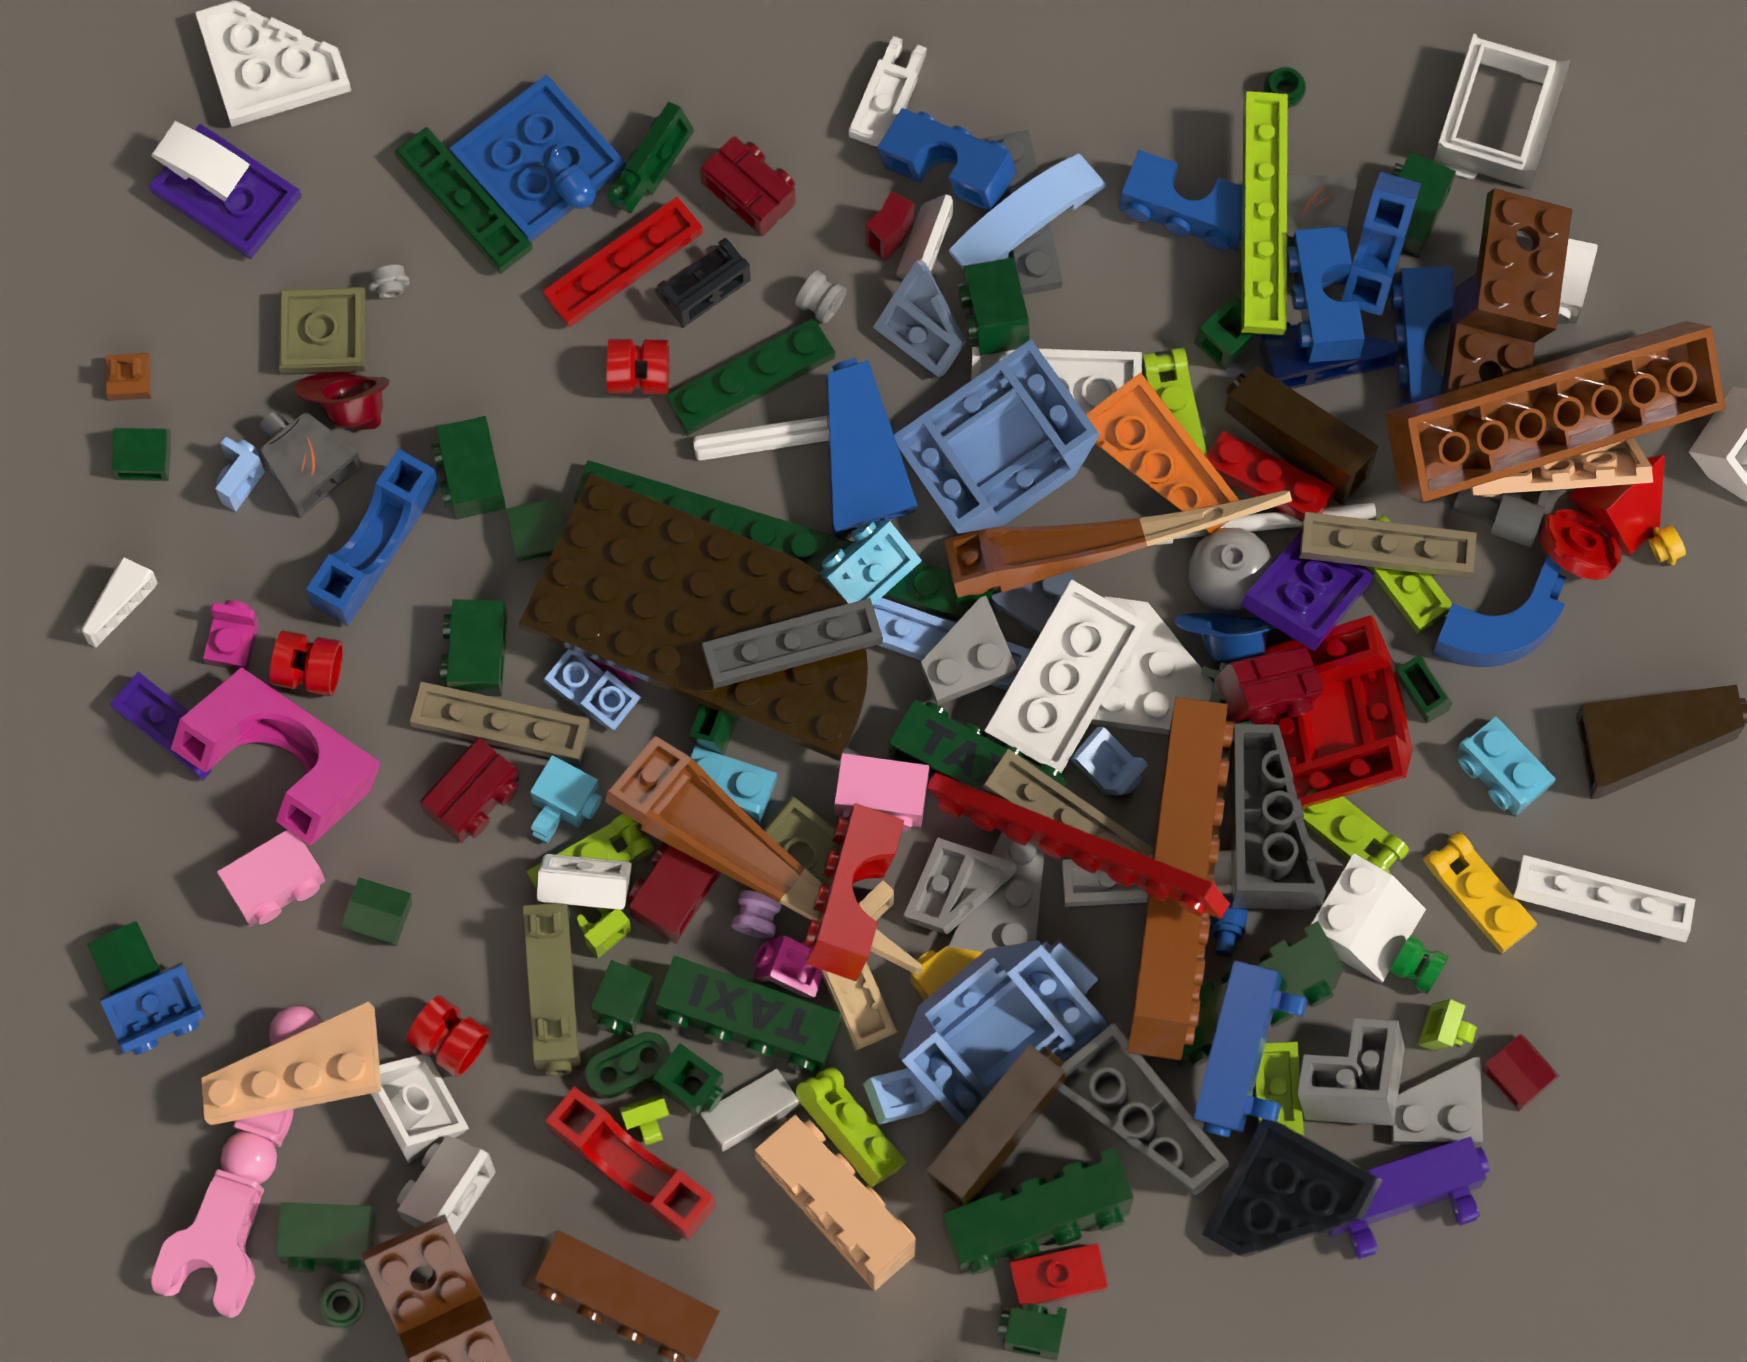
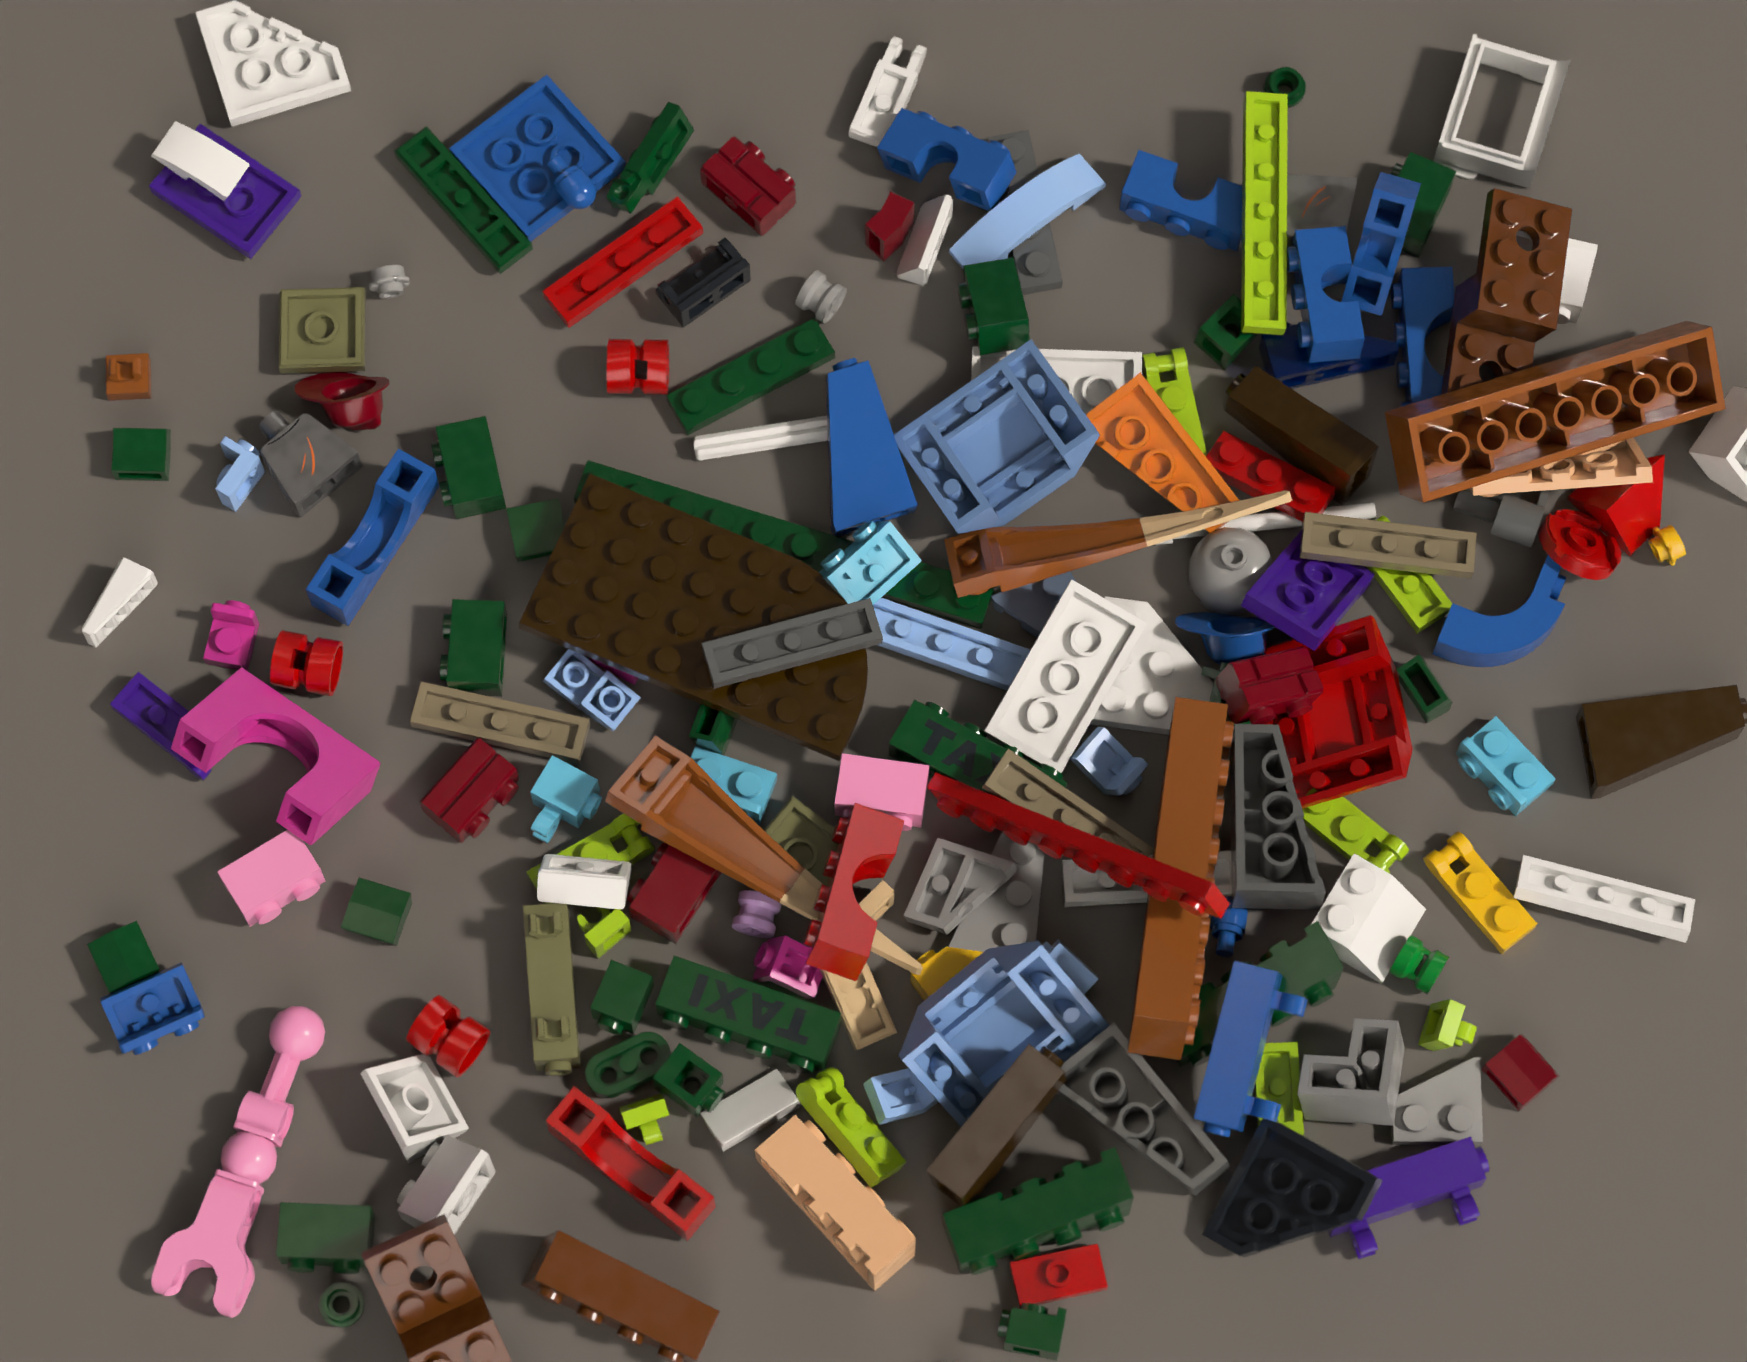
light nougat wing [201,1001,382,1125] -> none
sand blue wing [873,260,966,377] -> none
light grey wing [921,596,1018,705] -> none

